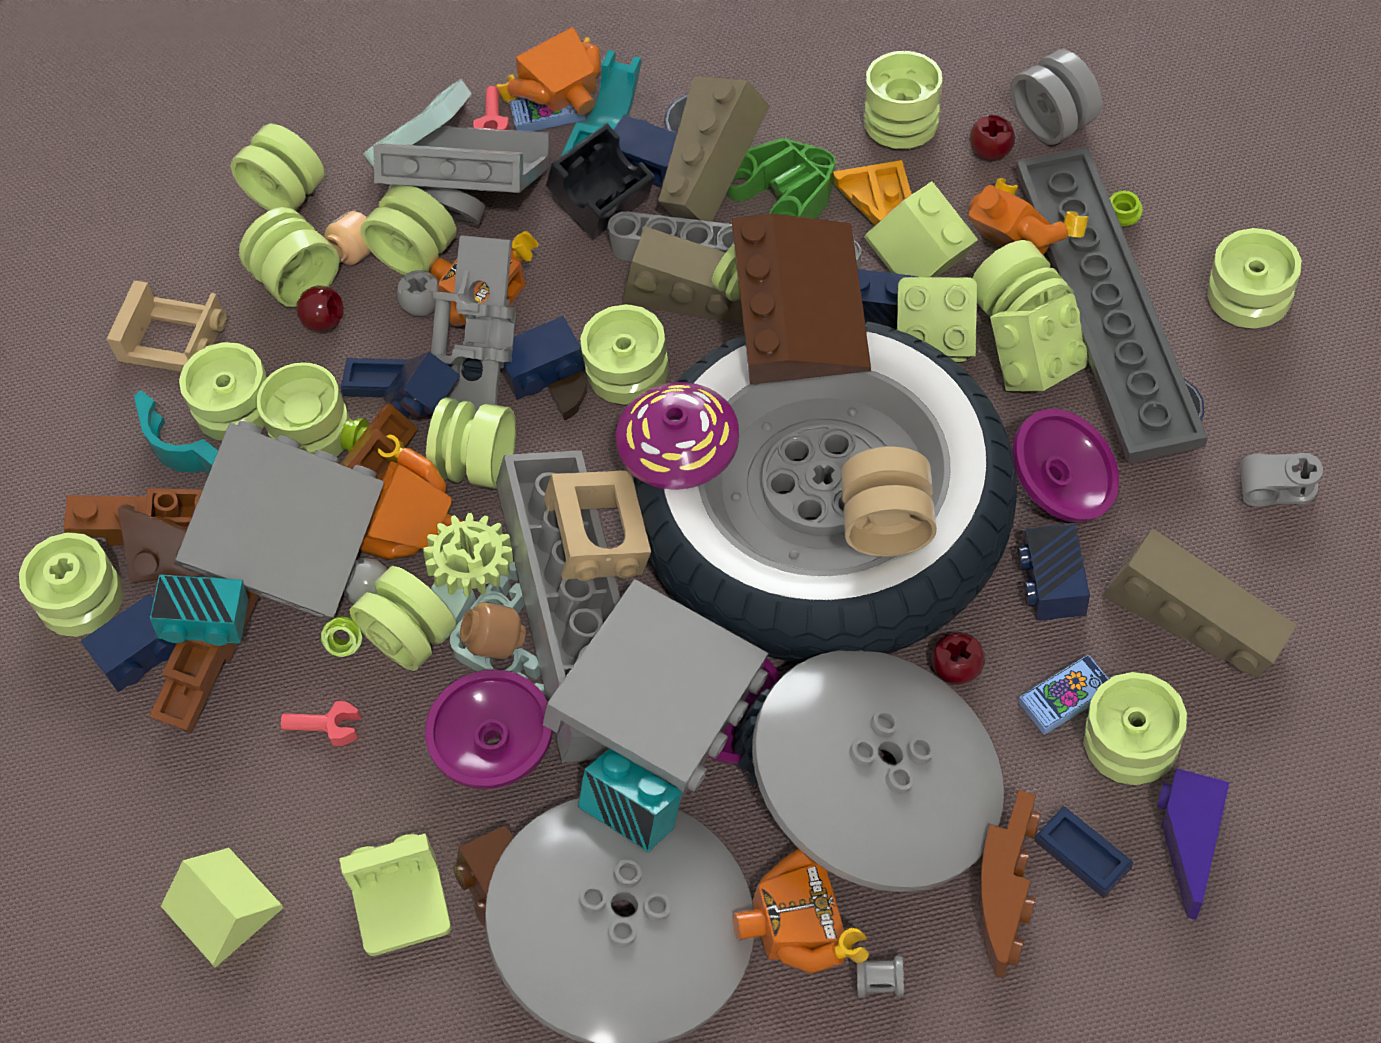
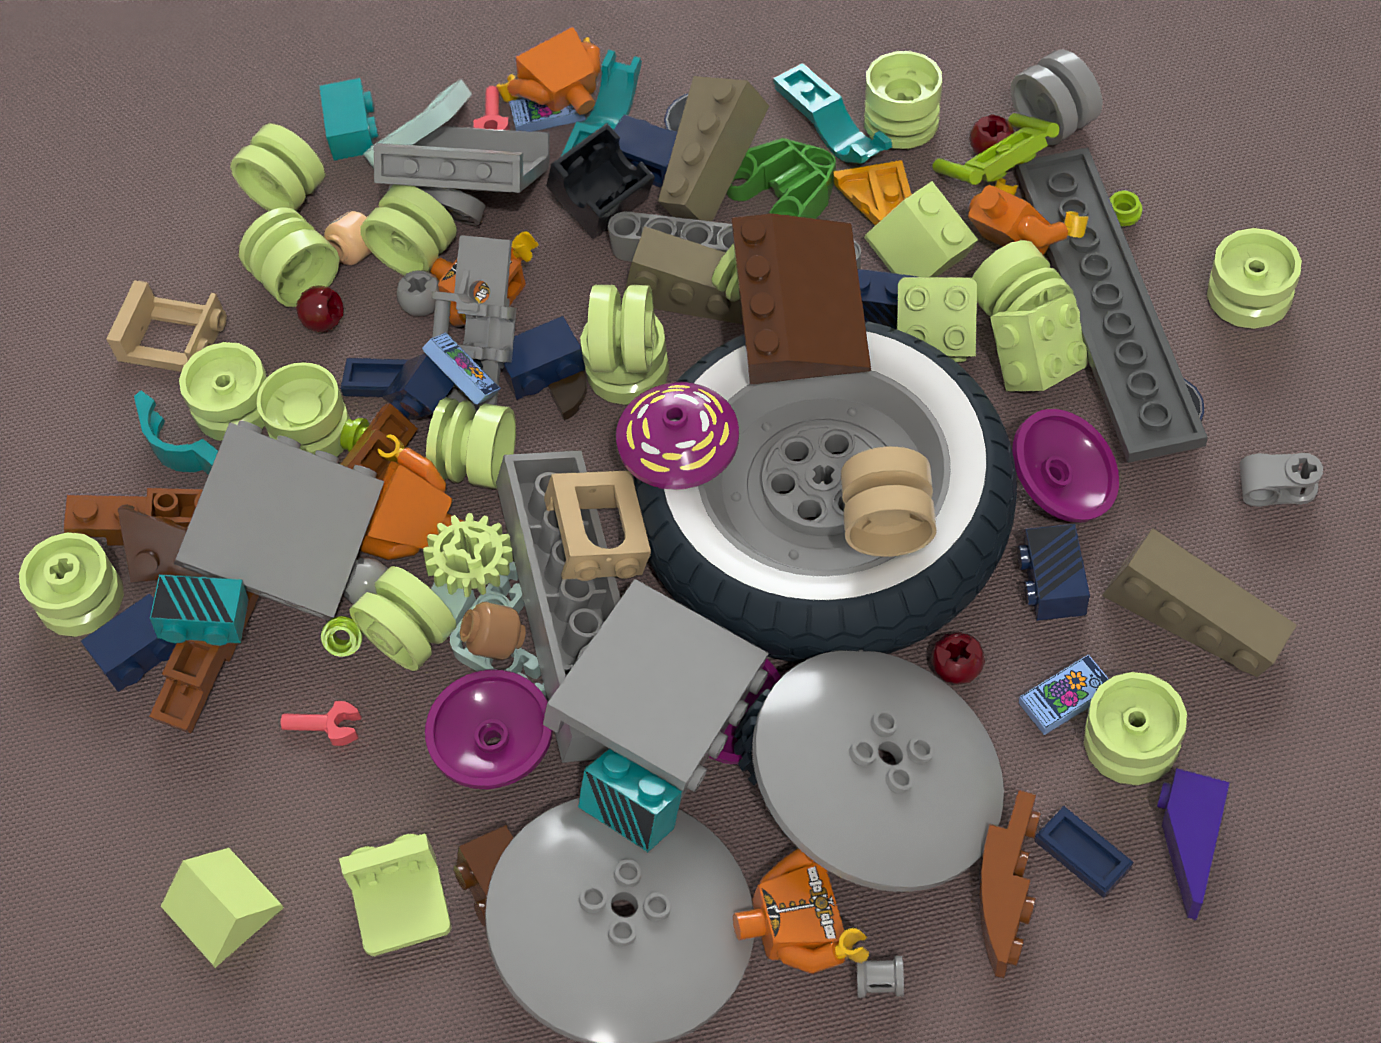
none -> teal brick [319,78,379,161]
none -> light blue tile [422,333,501,405]
none -> yellowish green wheel [588,285,655,373]
none -> teal piece [773,63,892,163]
none -> lime plate [933,113,1060,185]

